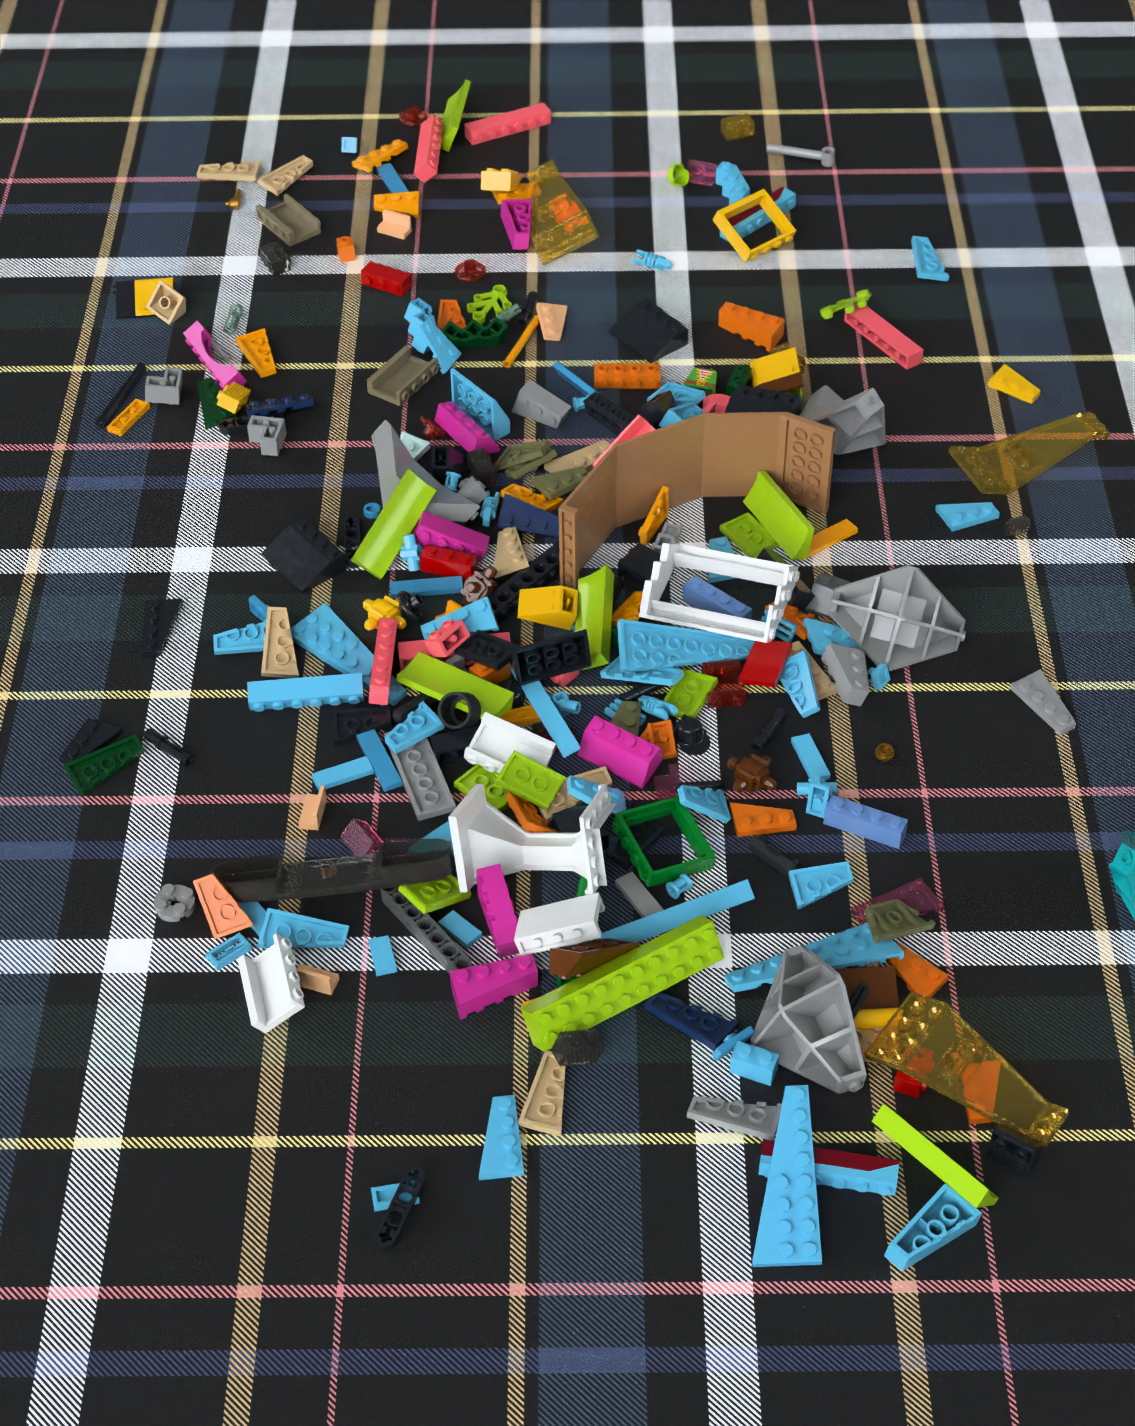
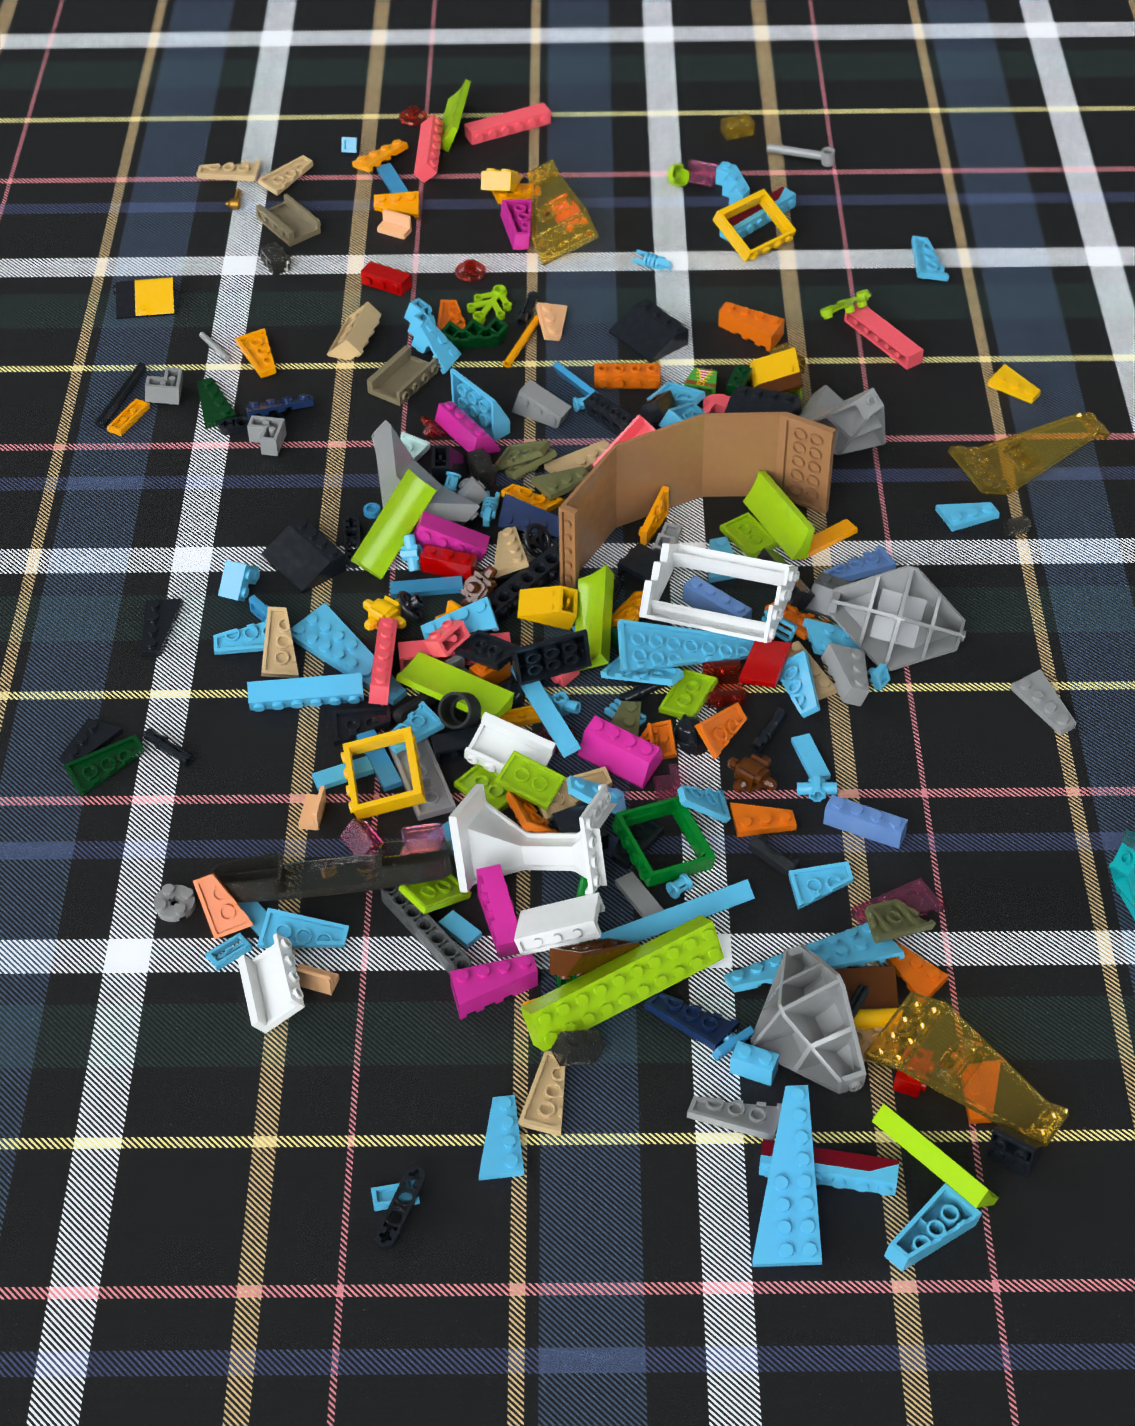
tan slope [146,280,186,325] -> none
arch [183,320,247,389] -> none
yellow brick [217,381,251,414] -> none
sand green piece [223,304,243,335] -> none
orange brick [336,236,355,263] -> none
medium azure tile [368,935,397,976] -> none
sand green pin [490,303,522,322] -> none
medium azure hinge [638,695,678,720] -> none
black axle [675,780,725,793] -> none
medium azure slope [806,781,834,818] -> none
pearl gold plate [875,743,895,761] -> none
none -> medium azure brick [218,560,260,601]
none -> tan slope [326,302,382,360]
none -> yellow window [341,726,427,820]
none -> clear pink panel [400,823,446,855]
none -> black piece [524,523,551,558]
none -> orange wing [695,702,747,759]
none -> medium blue wing [823,545,896,582]

